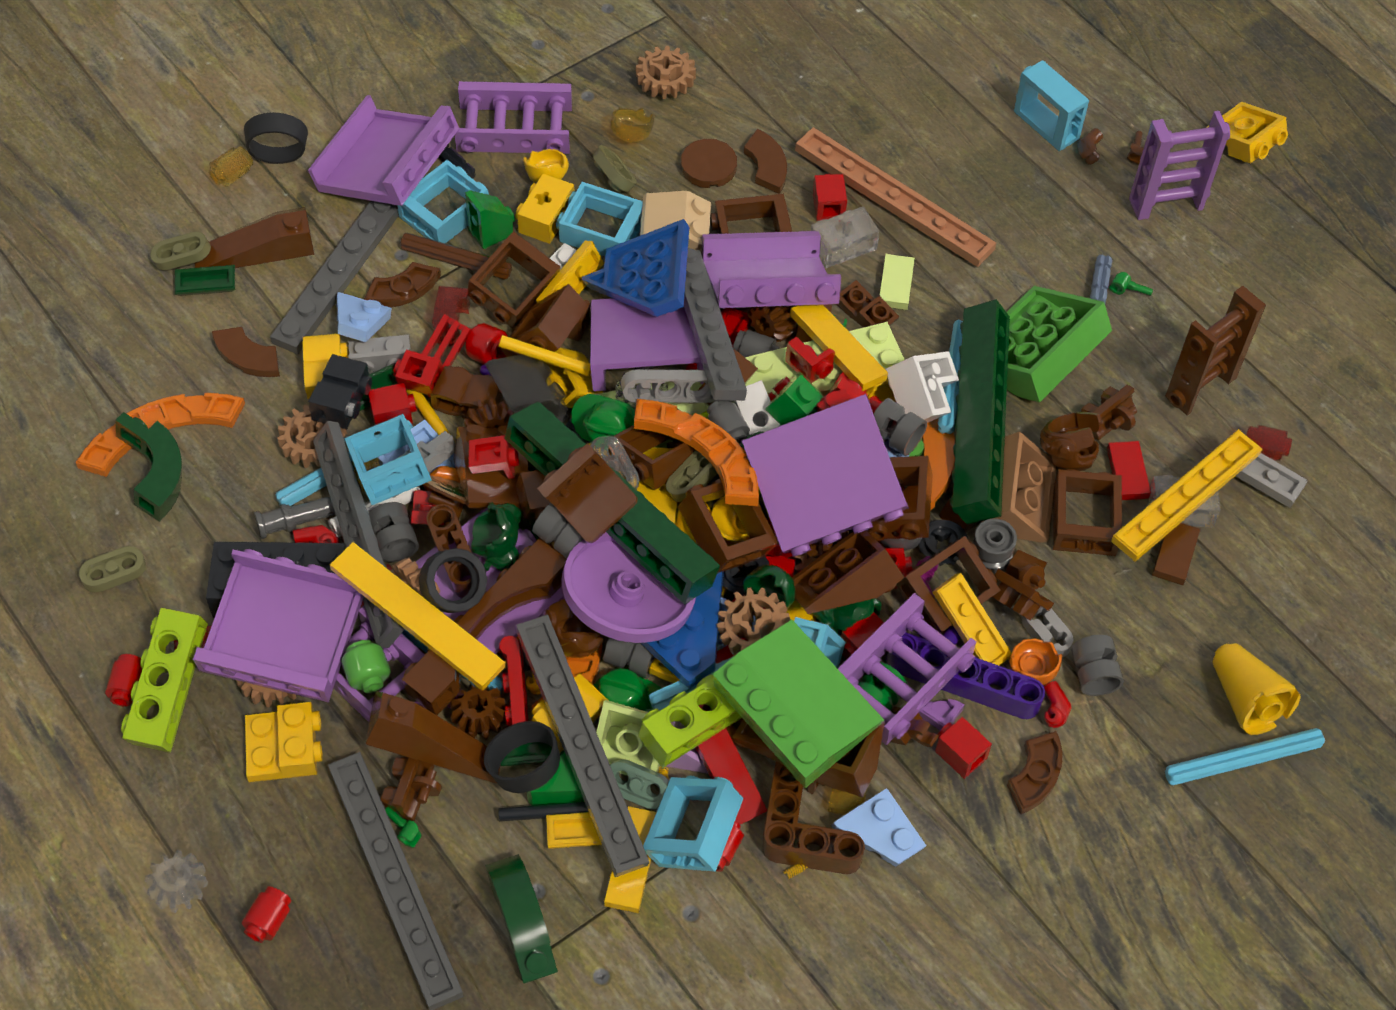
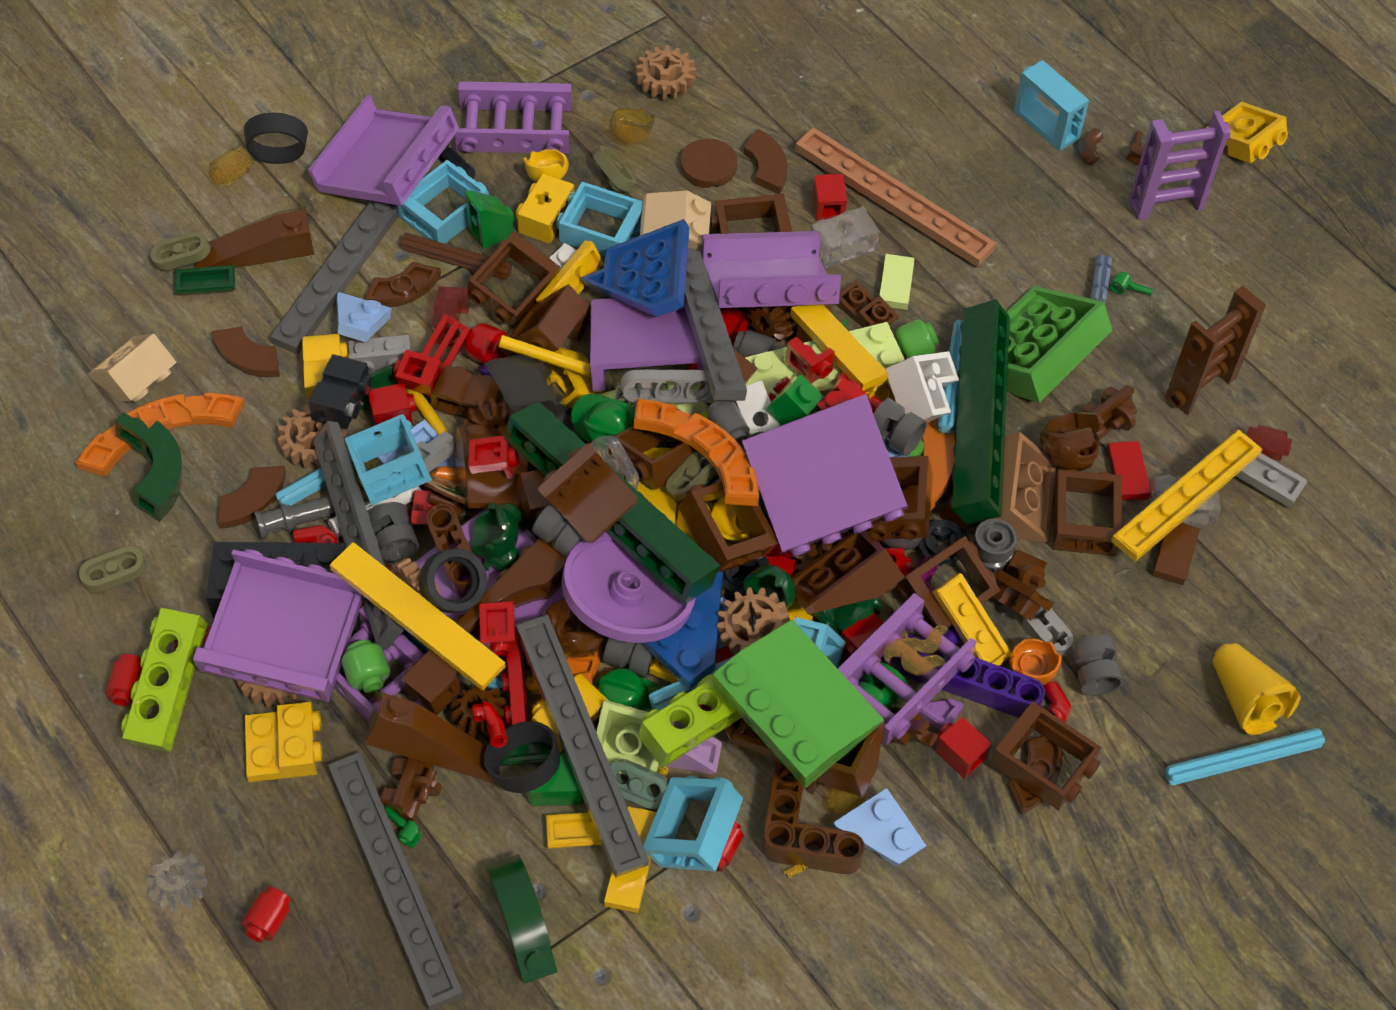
black bar [498,802,589,822] -> none
red tile [695,728,768,825] -> none
none -> tan slope [87,333,177,402]
none -> reddish brown tile [219,466,286,529]
none -> red arm [471,701,507,748]
none -> red bracket [479,601,519,656]
none -> clear yellow piece [883,625,948,675]
none -> bright green head [895,319,939,359]
none -> reddish brown window [990,701,1102,811]

